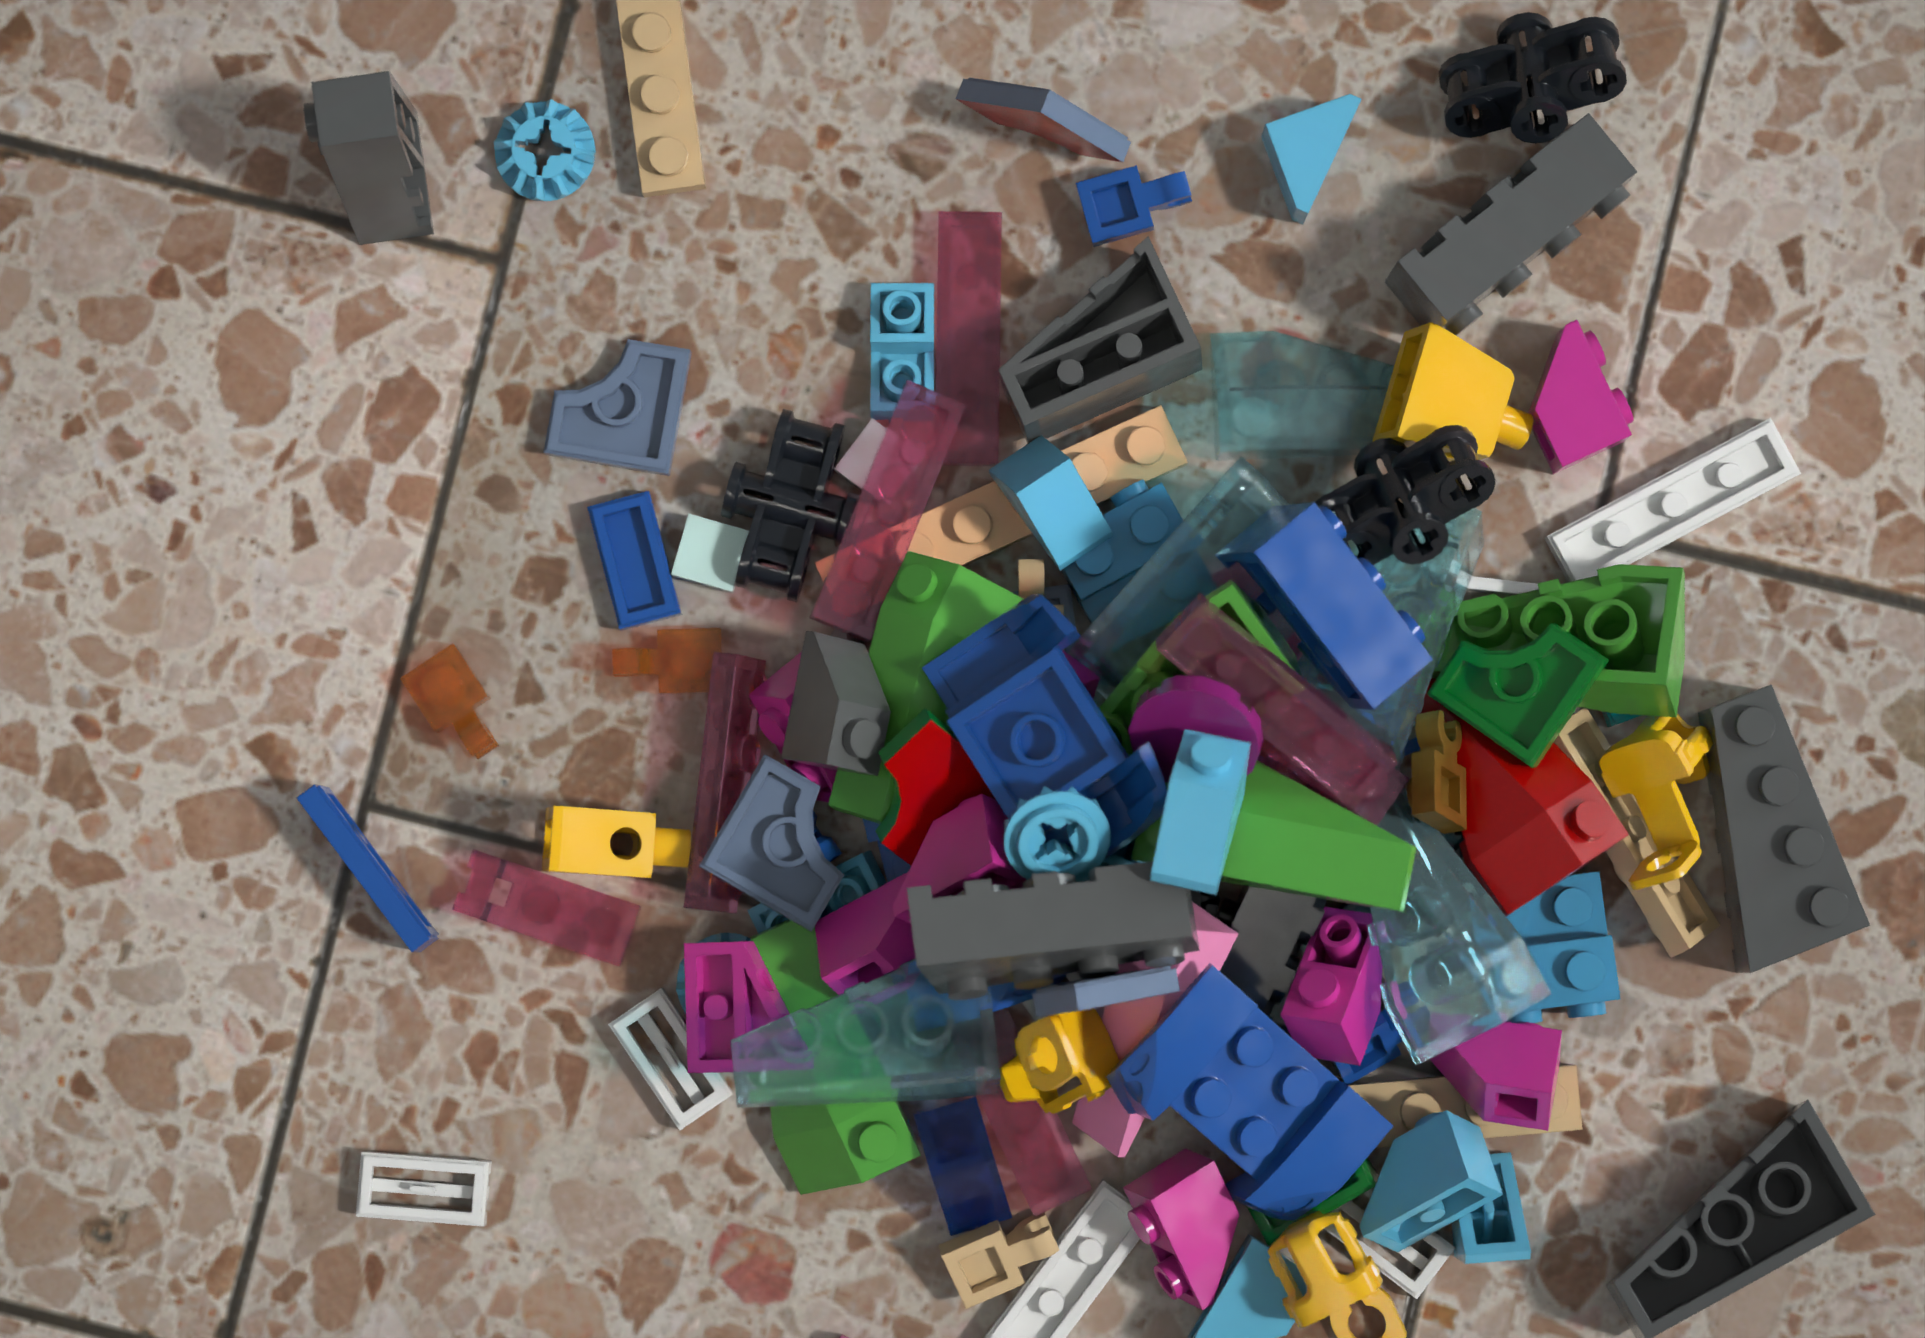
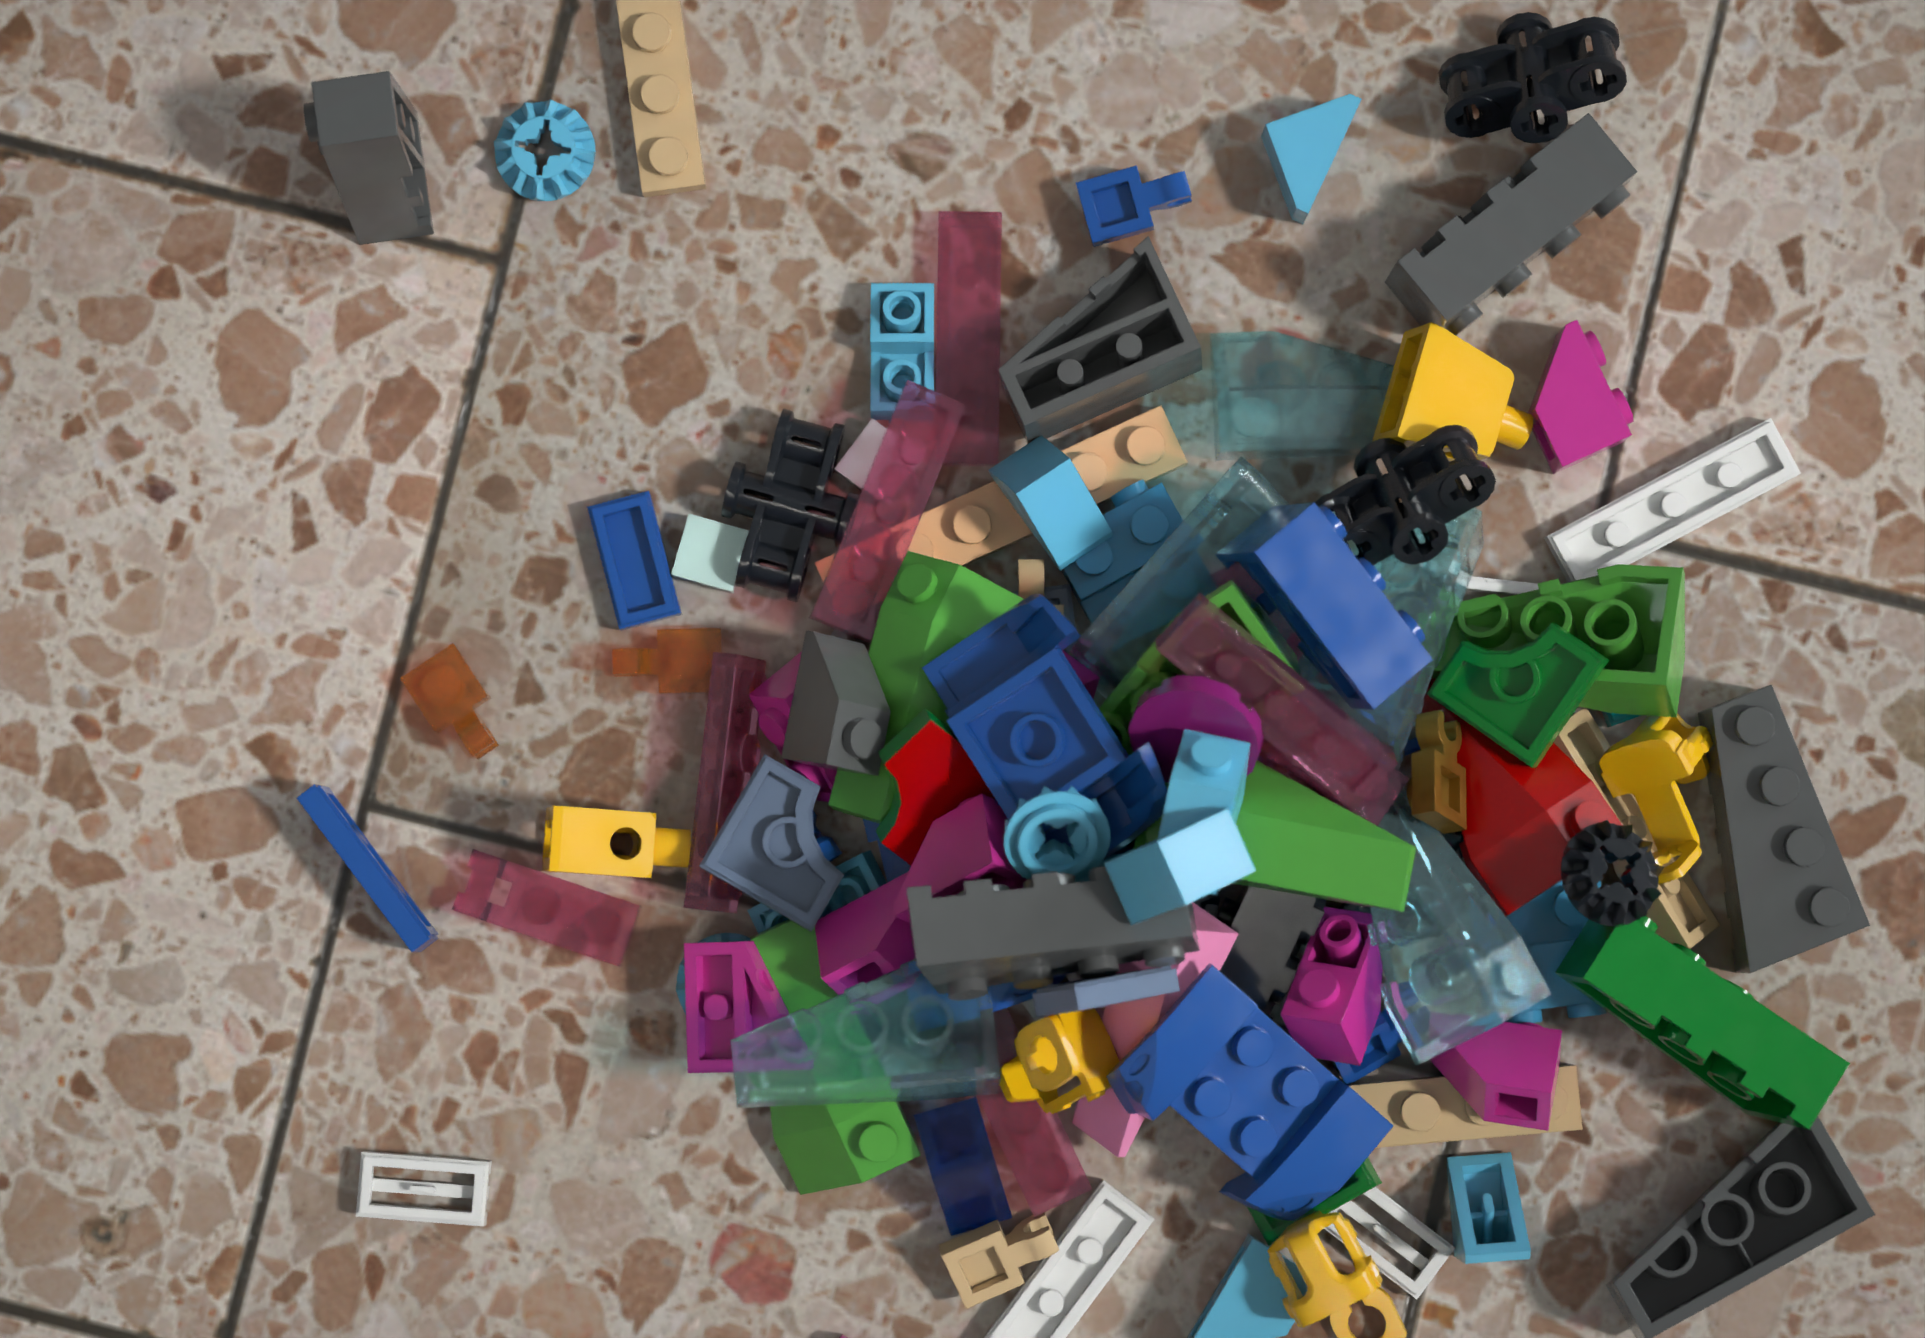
sand blue tile [543,339,692,476] -> none
white tile [608,988,734,1130] -> none
sand blue tile [956,77,1131,162] -> none
dark pink slope [1123,1148,1240,1310] -> none
medium azure slope [1359,1110,1503,1252] -> none
none -> medium azure slope [1104,808,1256,925]
none -> green wedge [1555,916,1850,1129]
none -> black gear [1561,820,1664,926]

